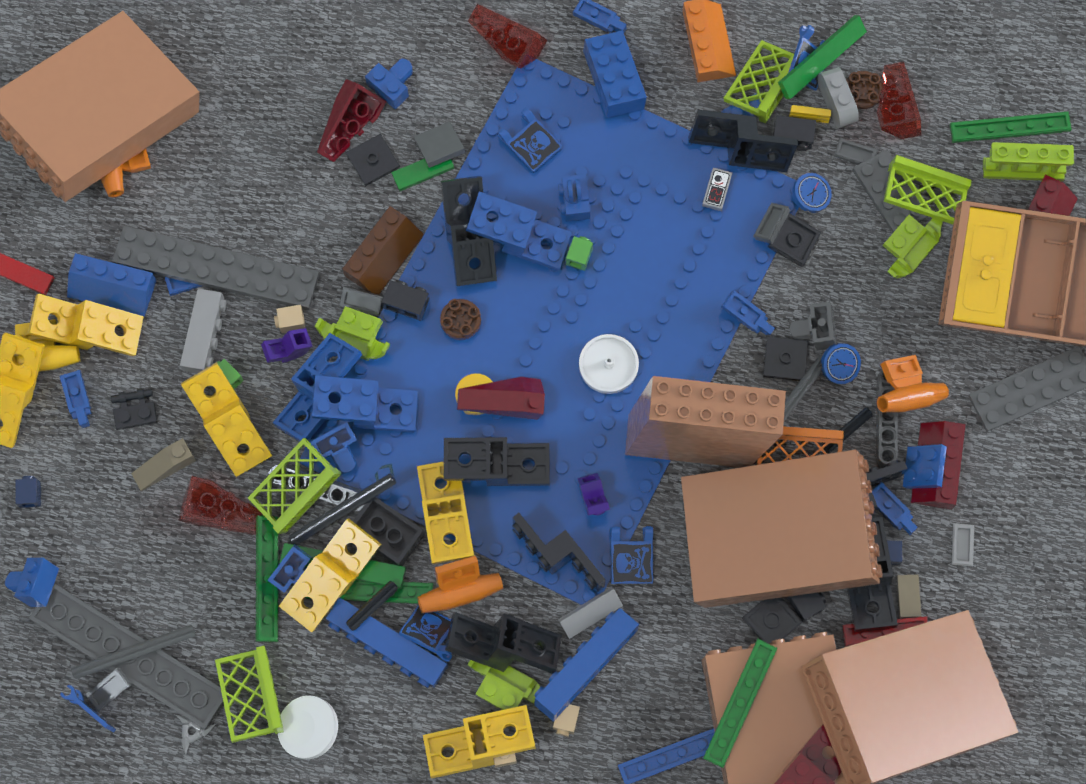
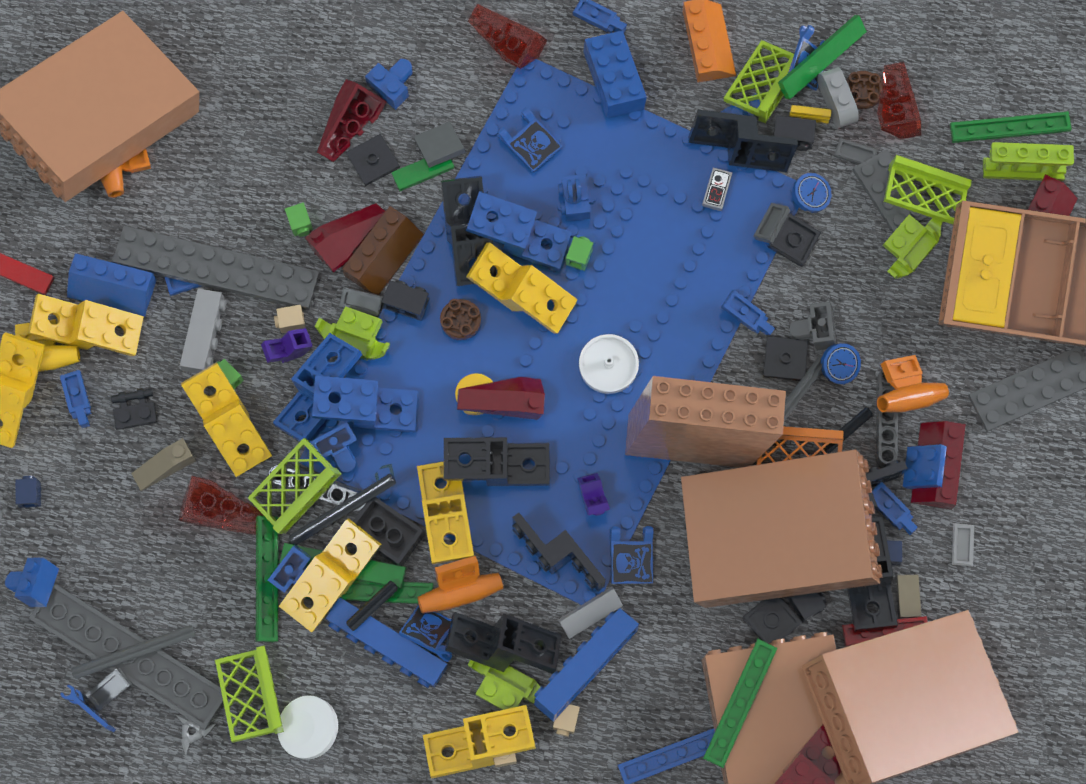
none -> bright green brick [285,202,313,237]
none -> dark red wedge [305,203,386,272]
none -> yellow bracket [466,243,577,334]

